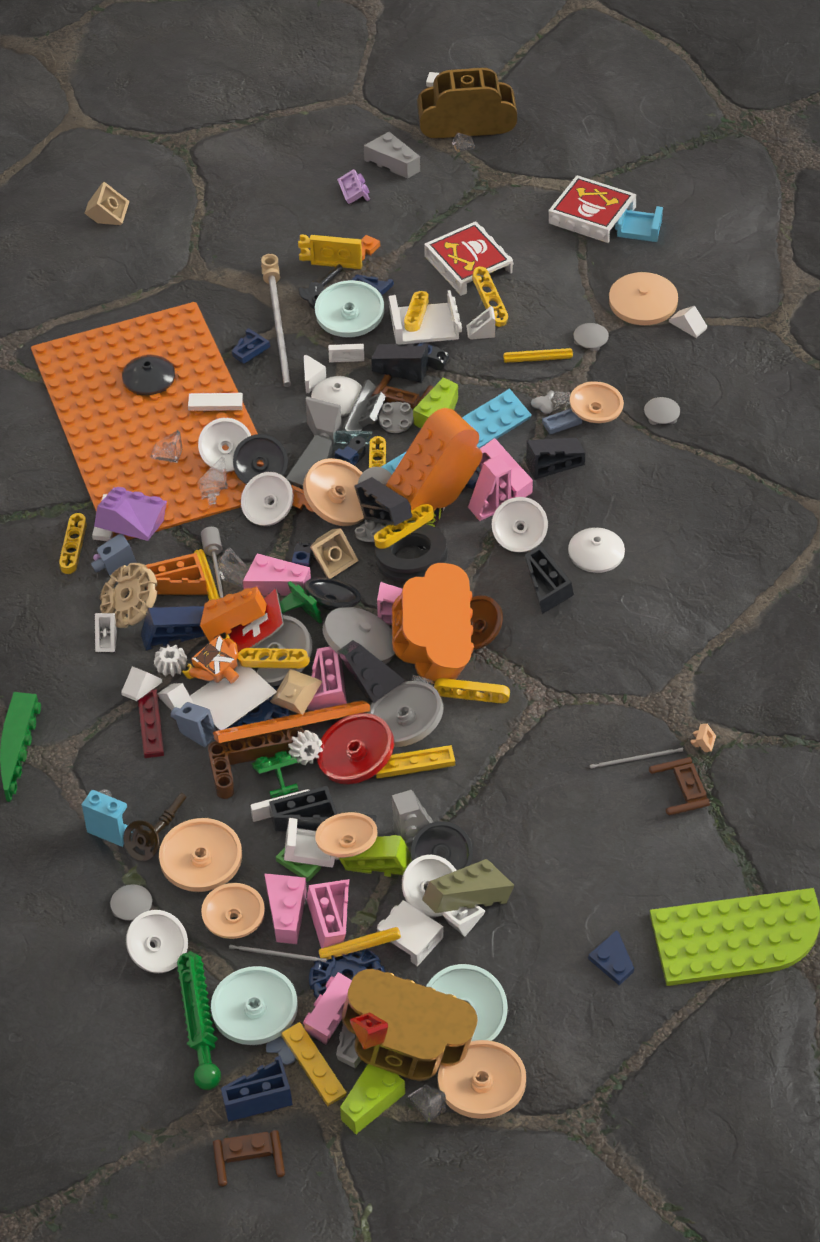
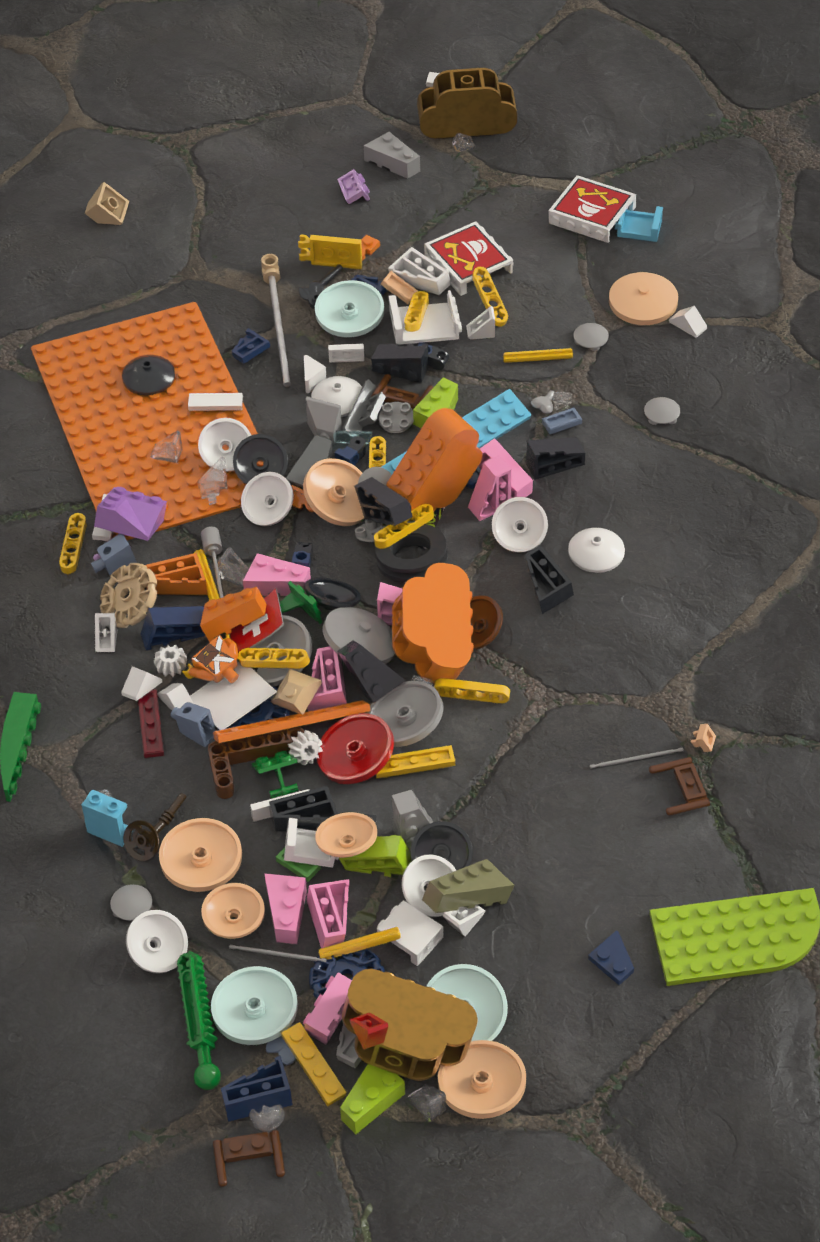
tan slope [310,528,359,578] -> none
light nougat dish [570,382,624,423] -> none
none -> clear hair [249,1105,285,1132]
none -> light nougat tile [380,271,418,304]
none -> white wedge [388,247,451,295]

